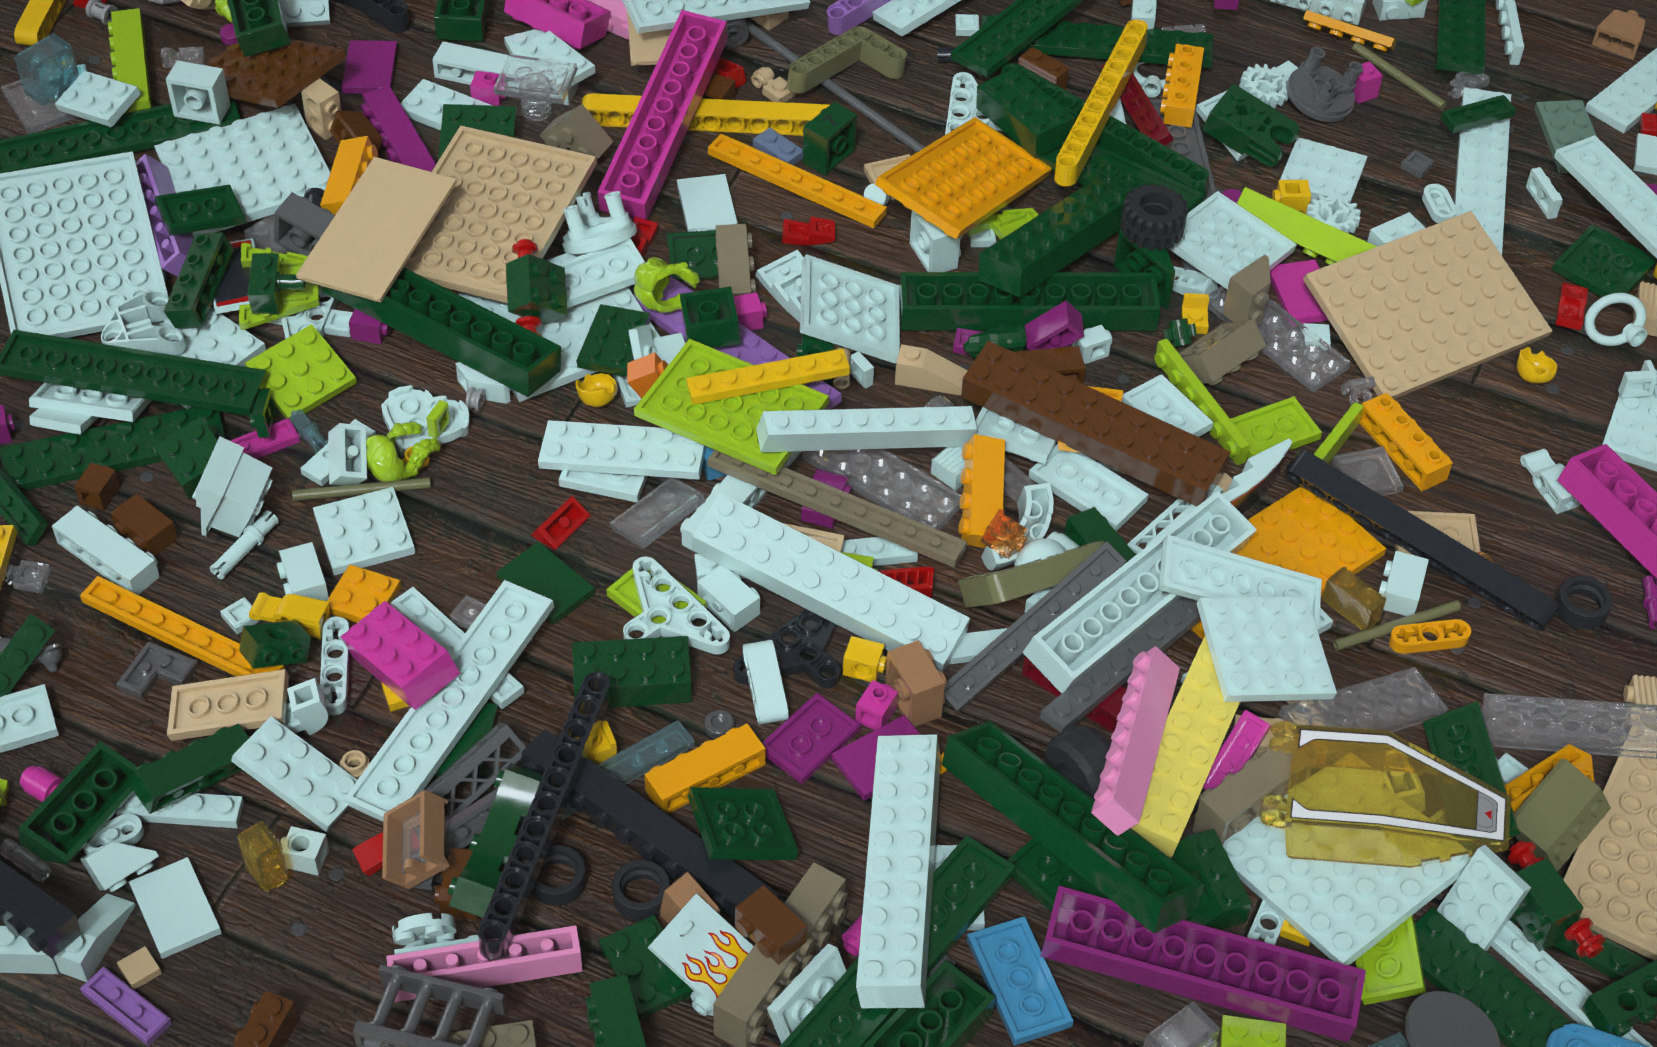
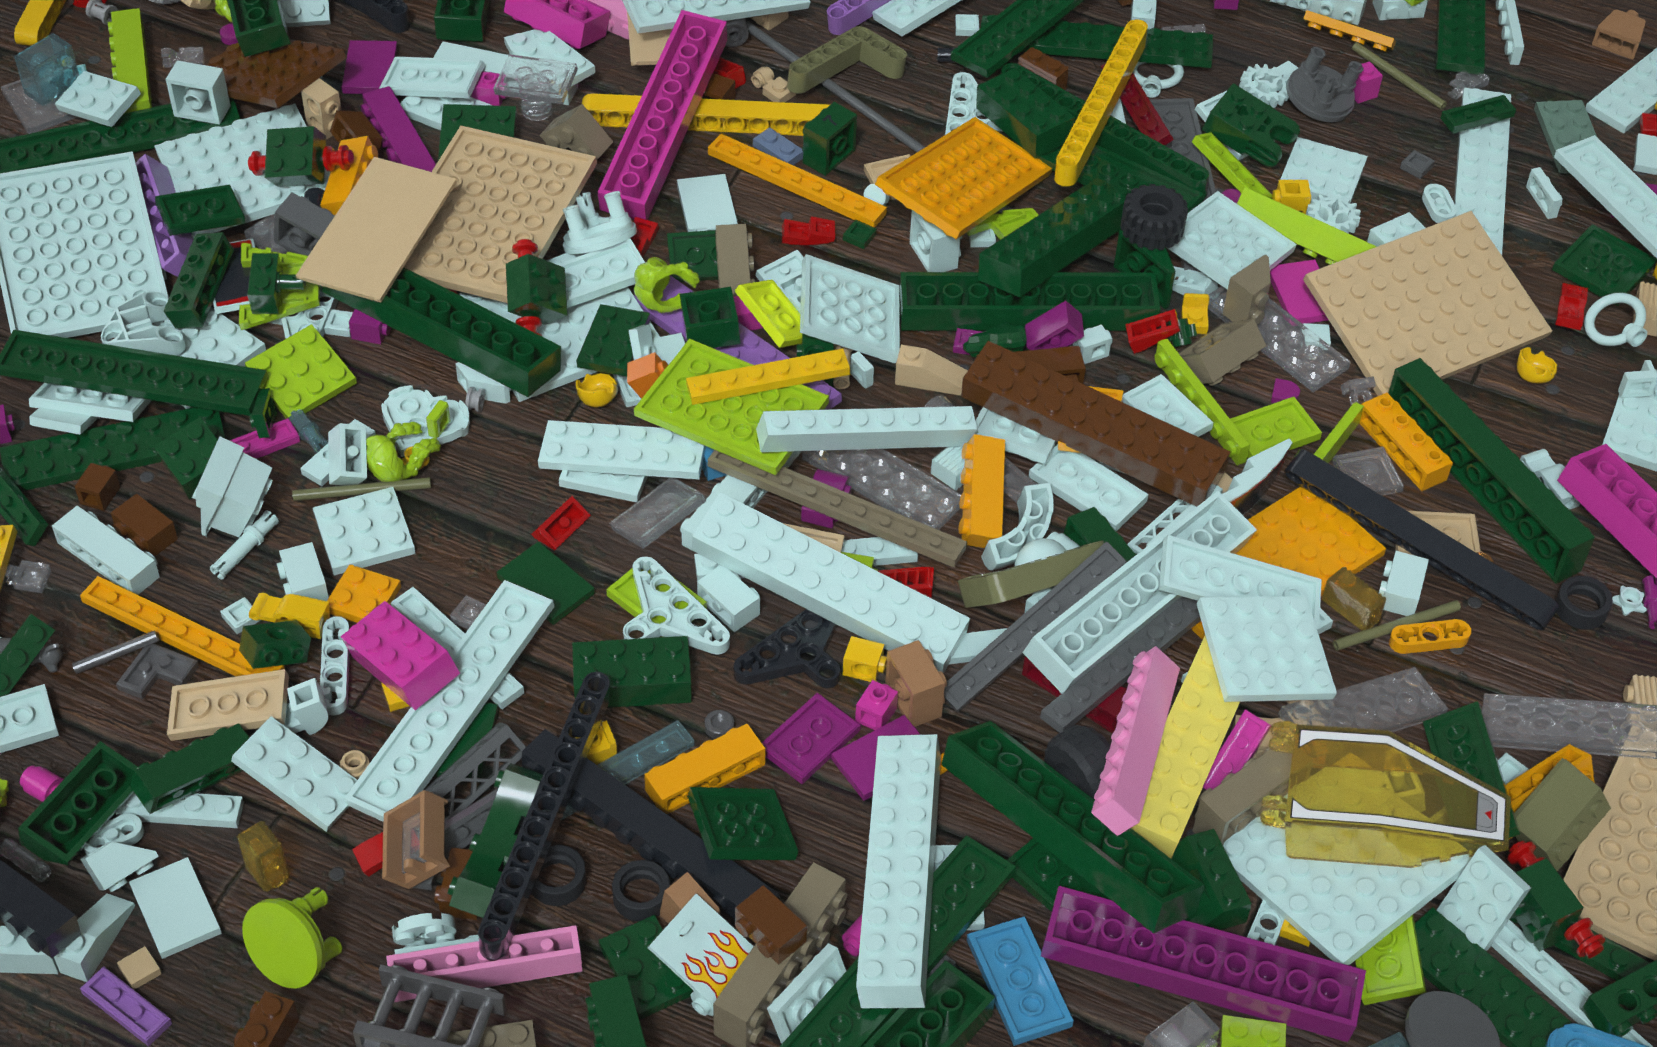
light aqua brick [278,826,330,876] -> none
light aqua beam [743,640,788,725] -> none
clear orange brick [981,509,1028,559] -> none
light orange brick [1160,44,1204,128] -> none
none -> flat silver bar [72,630,159,674]
none -> lime piece [242,887,342,988]
none -> dark green brick [248,126,354,187]
none -> light aqua tile [379,57,485,98]
none -> neon yellow tile [735,280,802,348]
none -> dark green tile [843,220,877,249]
none -> red slope [1126,309,1180,354]
none -> lime tile [1192,132,1272,199]
none -> magenta tile [1271,378,1300,403]
none -> dark green brick [1388,358,1595,584]
none -> light aqua plate [1612,586,1647,616]

